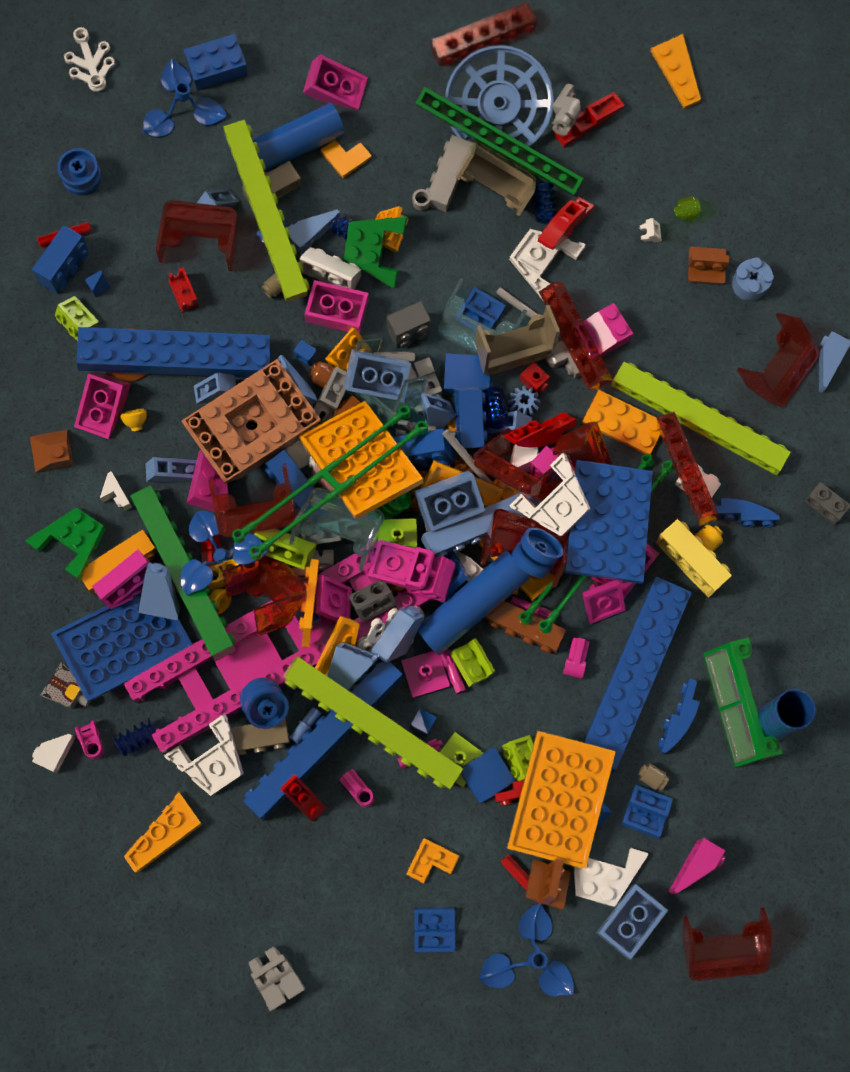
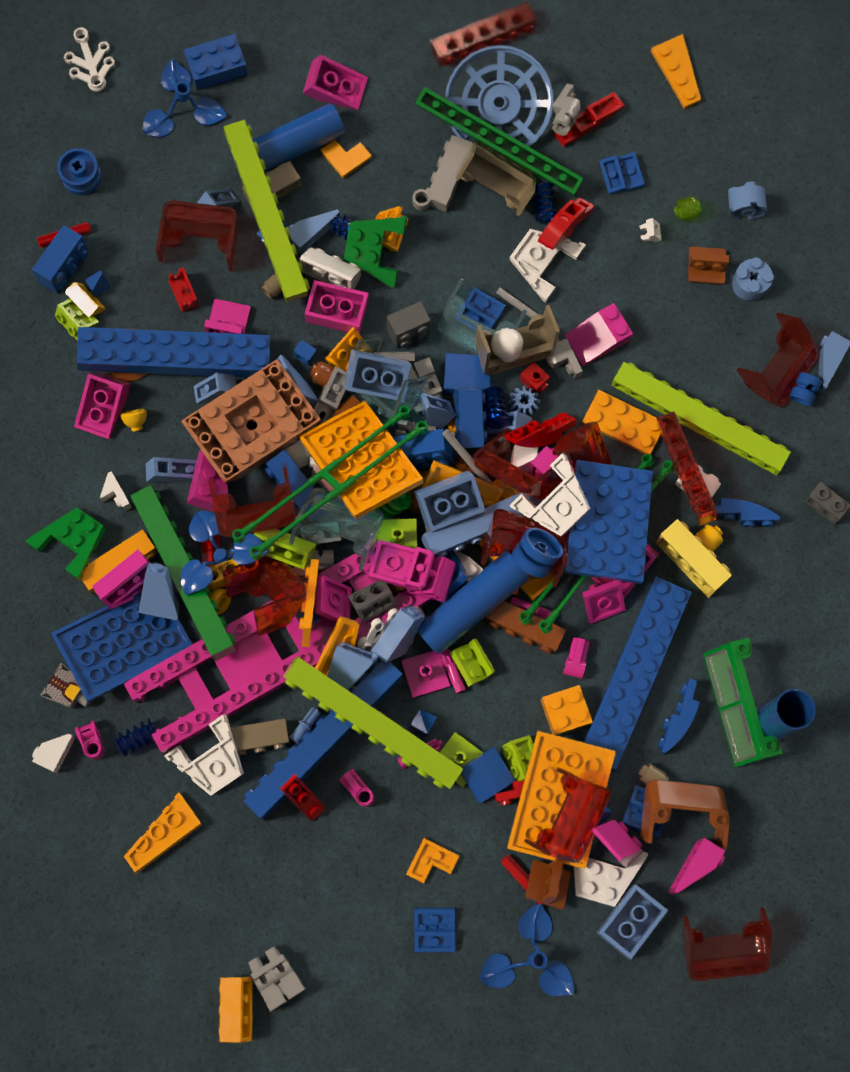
dark orange slope [30,430,74,473] -> none
blue wheel [239,677,289,729] -> none
clear red brick [539,282,613,390] -> none
none -> slope [65,282,105,317]
none -> dark pink bracket [204,299,251,334]
none -> light orange brick [219,977,253,1042]
none -> white hair [490,328,523,362]
none -> clear red windscreen [524,767,611,863]
none -> light orange brick [541,685,593,736]
none -> dark pink slope [592,820,643,868]
none -> blue slope [599,152,646,195]
none -> dark orange windscreen [640,779,730,851]
none -> medium blue brick [728,182,767,220]
none -> blue wheel [789,372,823,407]

